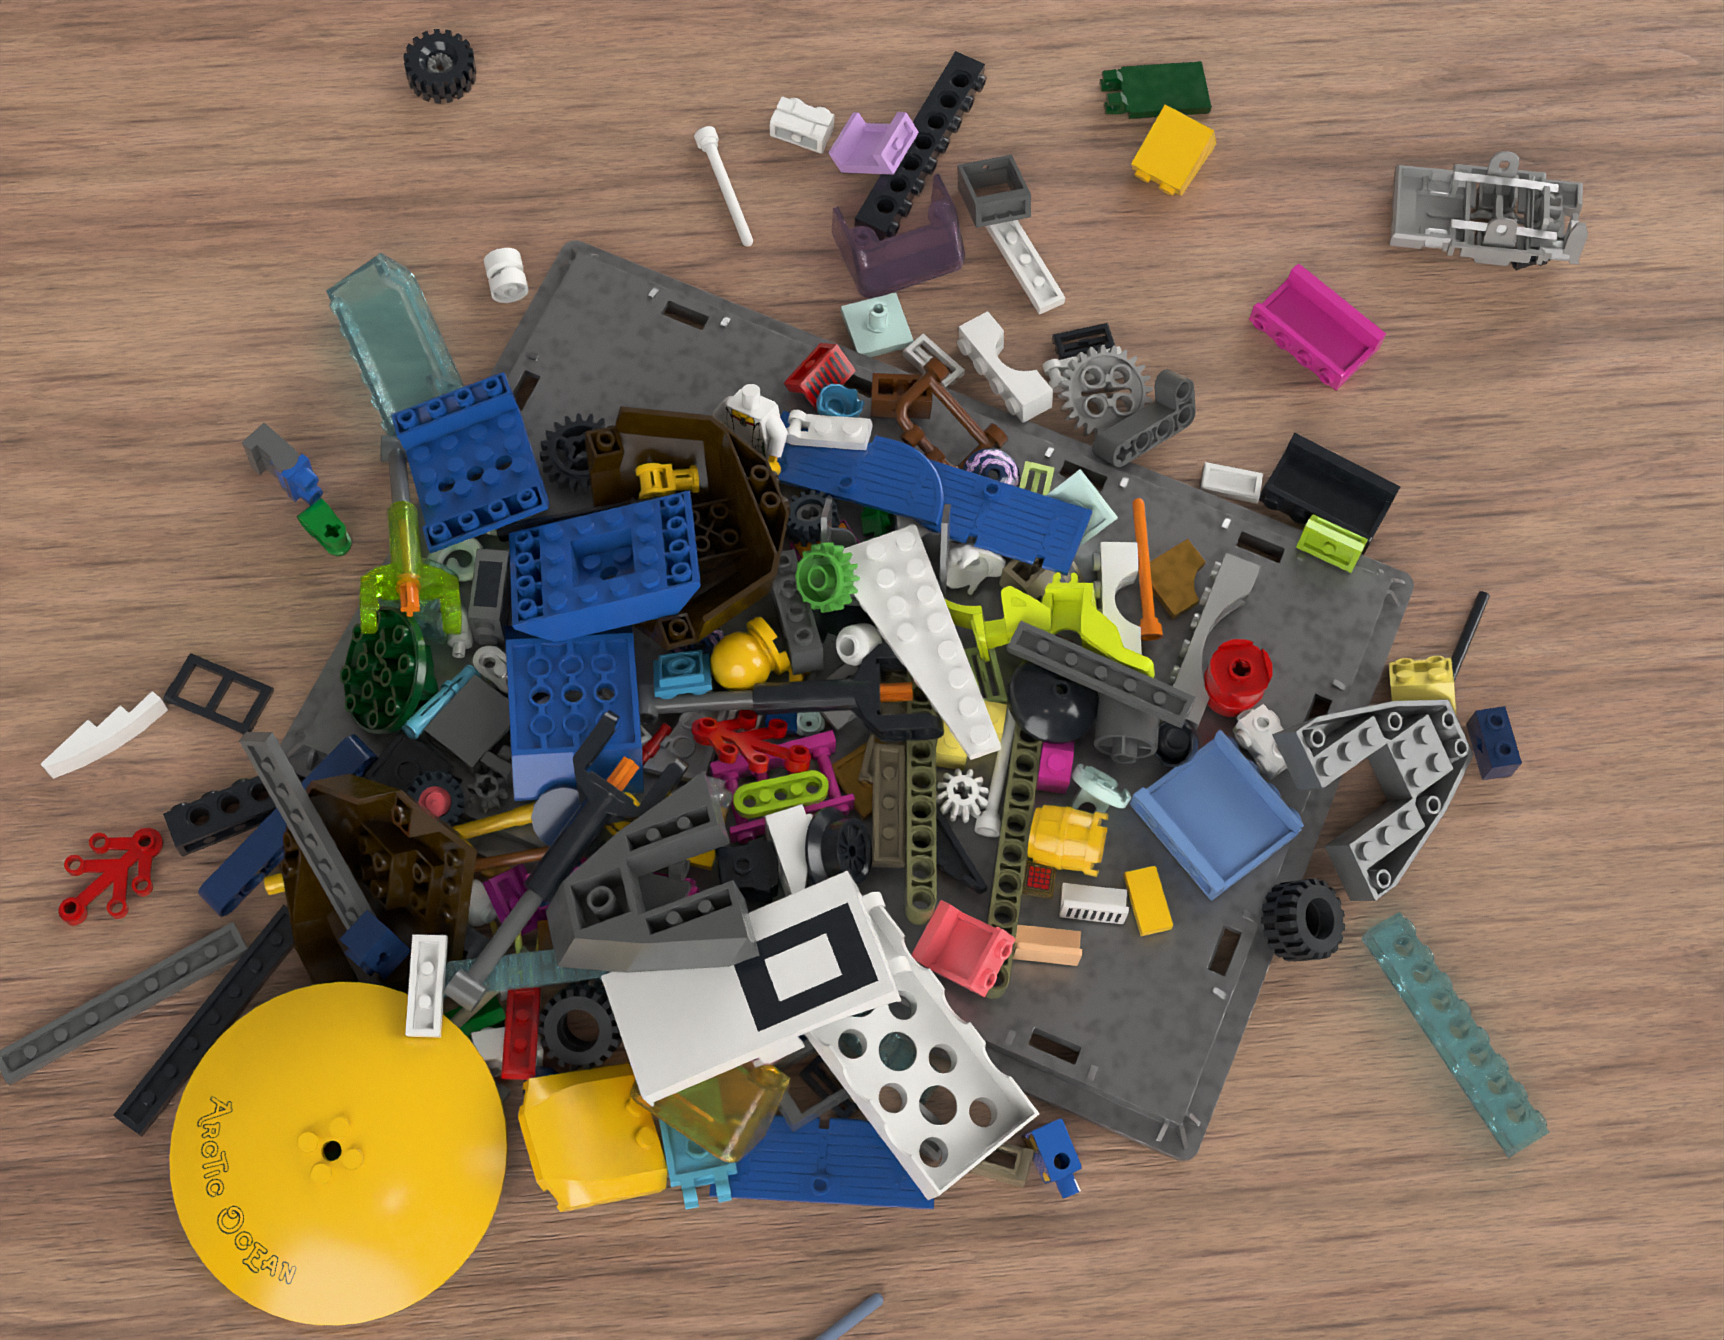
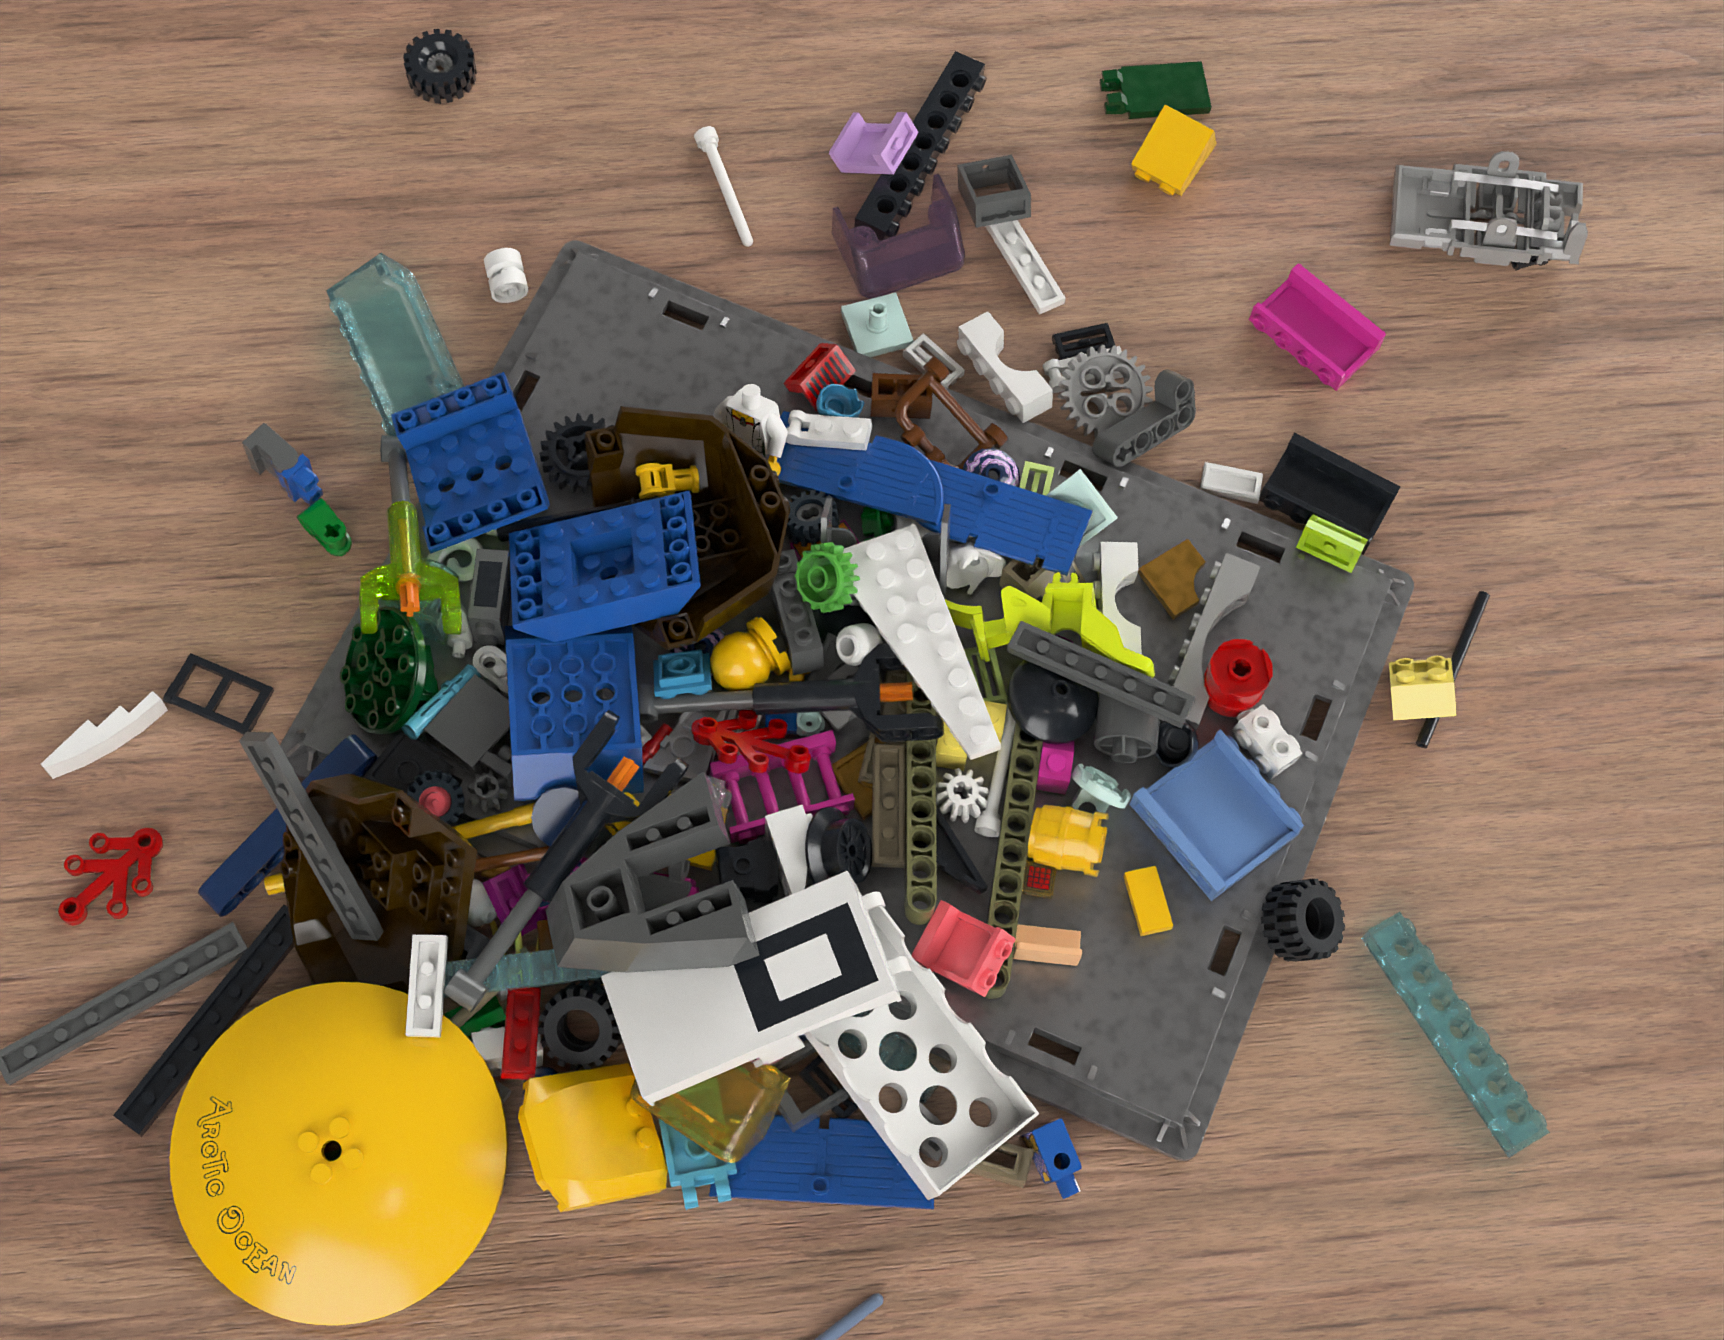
black brick [163,776,277,857] -> none
dark blue brick [339,910,411,980] -> none
lime plate [733,770,829,818] -> none
white brick [770,97,835,154] -> none
white panel [1059,883,1129,924] -> none
orange piece [1132,498,1163,641] -> none
dark grey piece [1272,700,1474,901] -> none
dark blue brick [1466,706,1522,781] -> none

